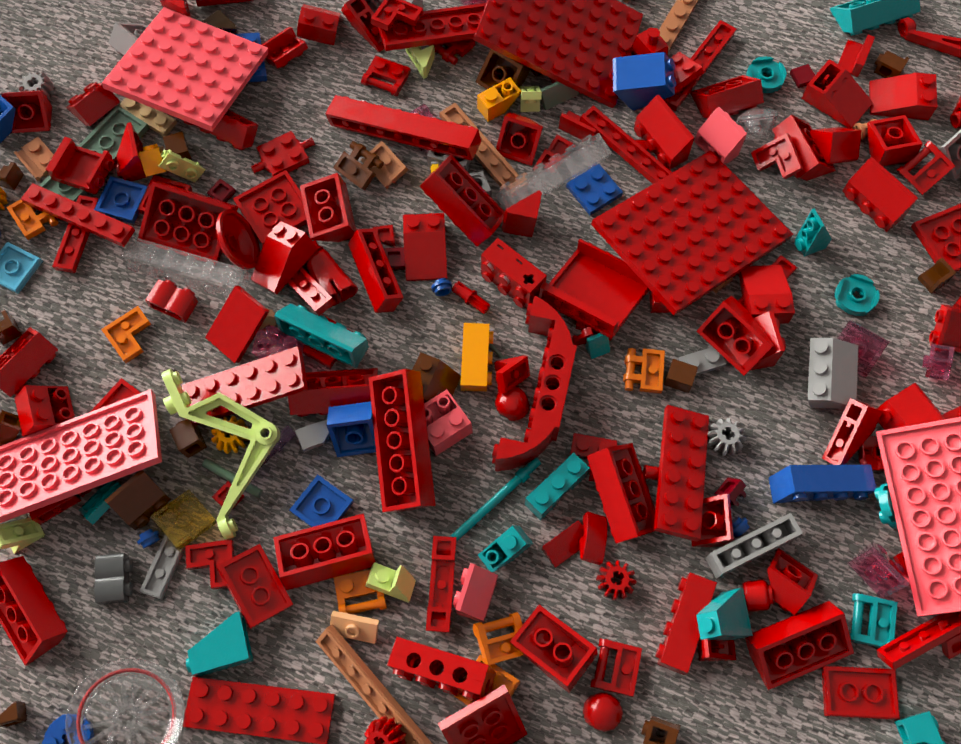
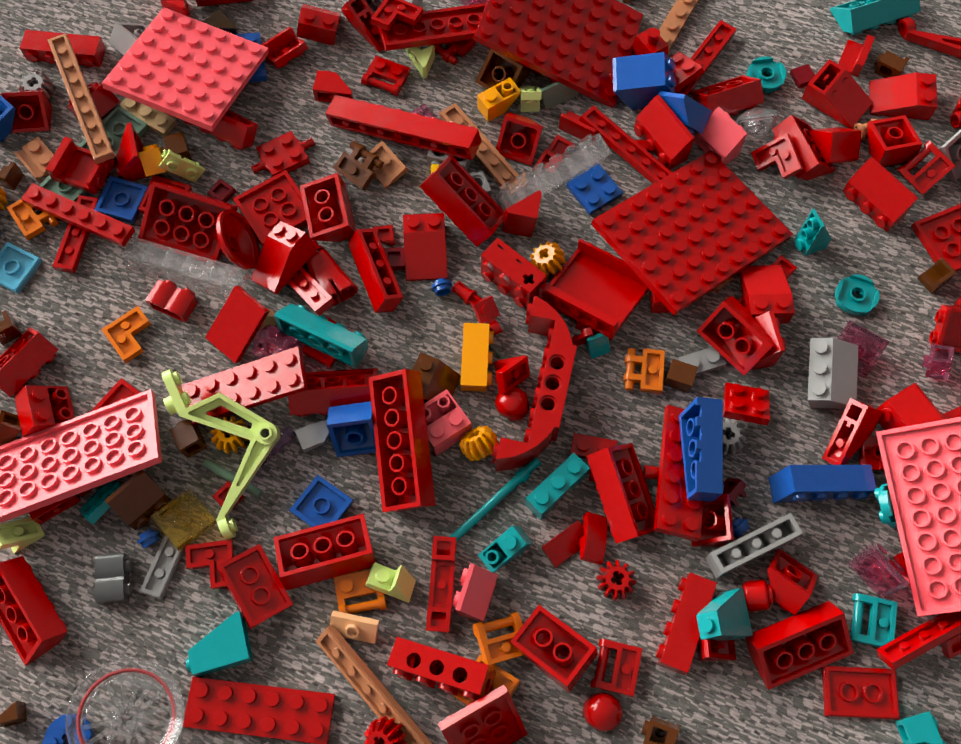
none -> red brick [19,30,106,67]
none -> nougat tile [48,33,116,164]
none -> red slope [313,70,353,103]
none -> light orange gear [459,426,499,461]
none -> red plate [471,296,502,335]
none -> light orange gear [529,241,566,277]
none -> blue slope [658,91,712,135]
none -> blue wedge [679,397,724,502]
none -> red plate [723,382,770,426]

